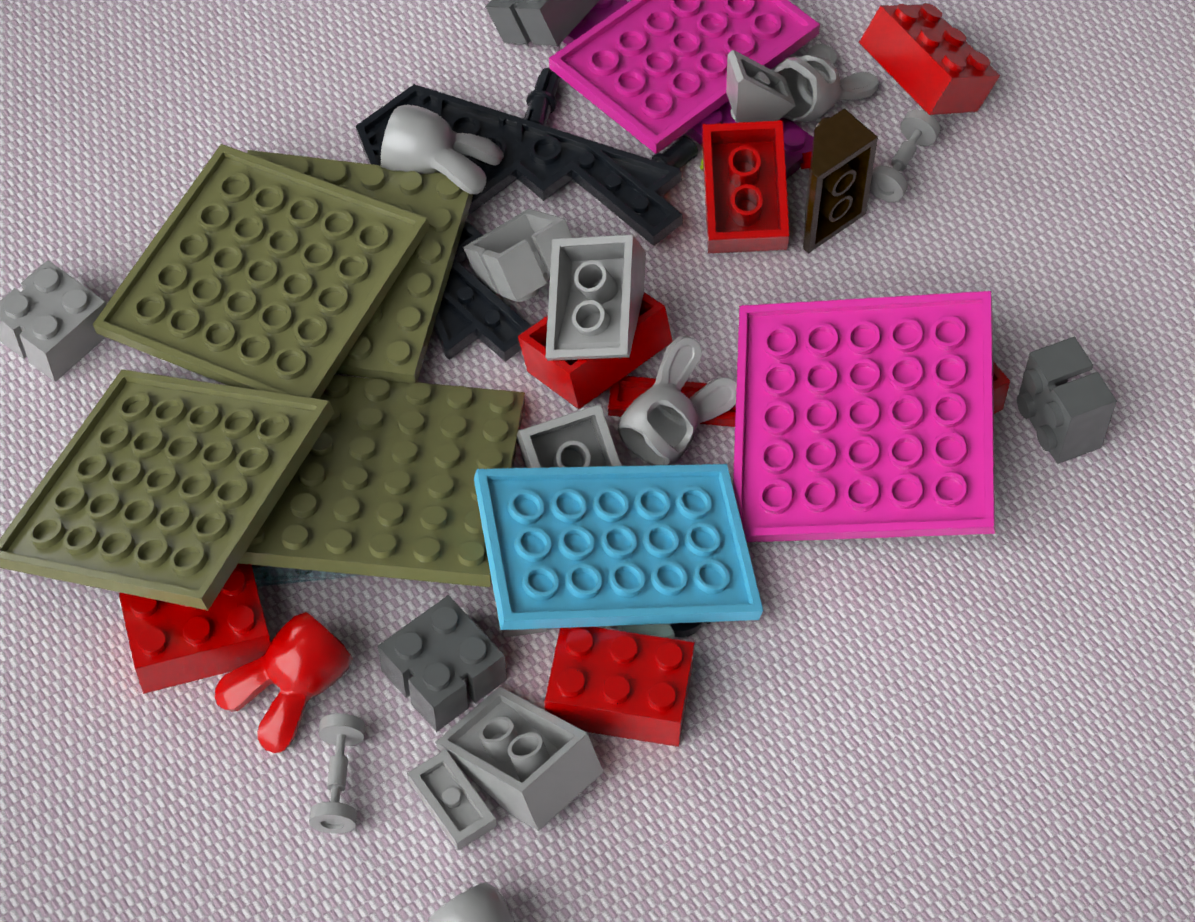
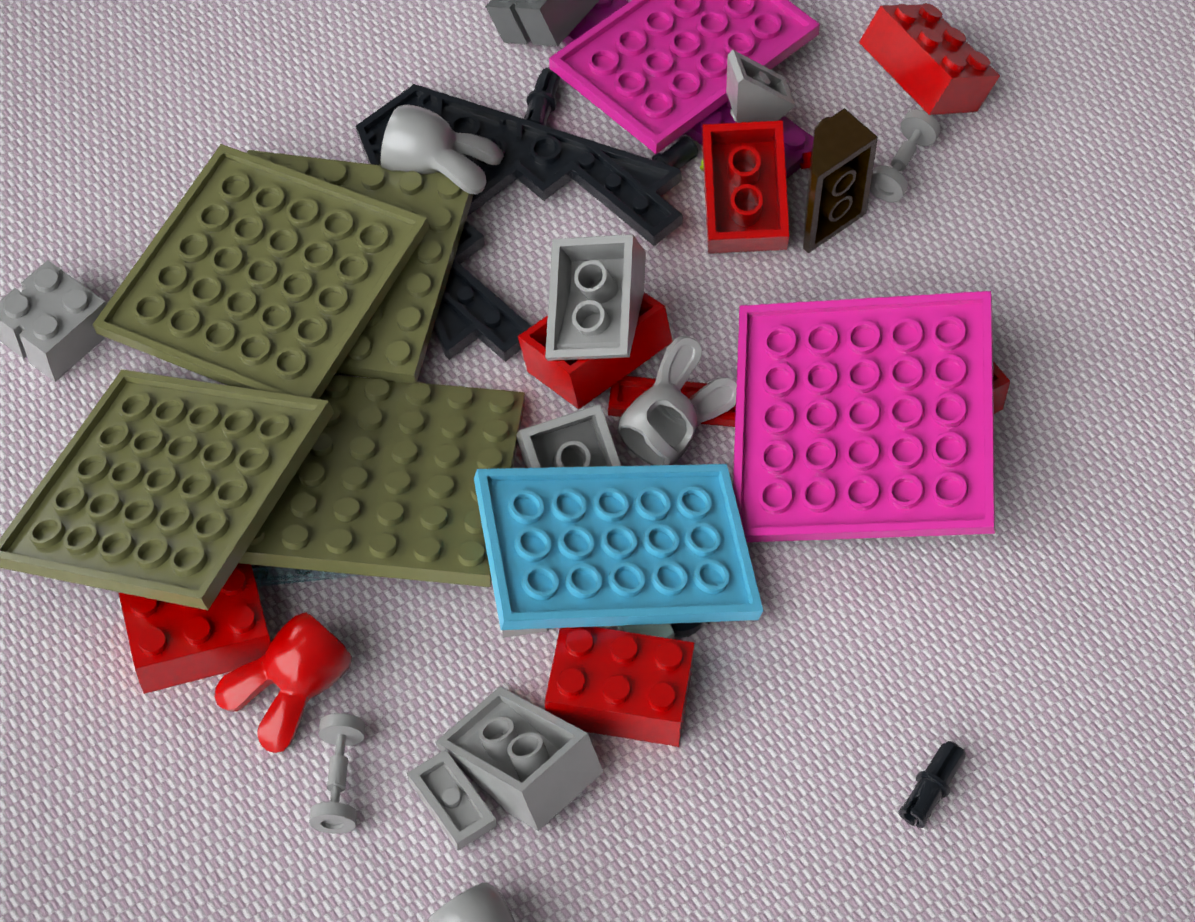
dark grey piece [378,595,506,732] -> none
light grey piece [463,209,573,302] -> none
light grey piece [774,44,878,123] -> none
dark grey piece [1017,336,1117,464] -> none
none -> black axle [898,741,966,828]

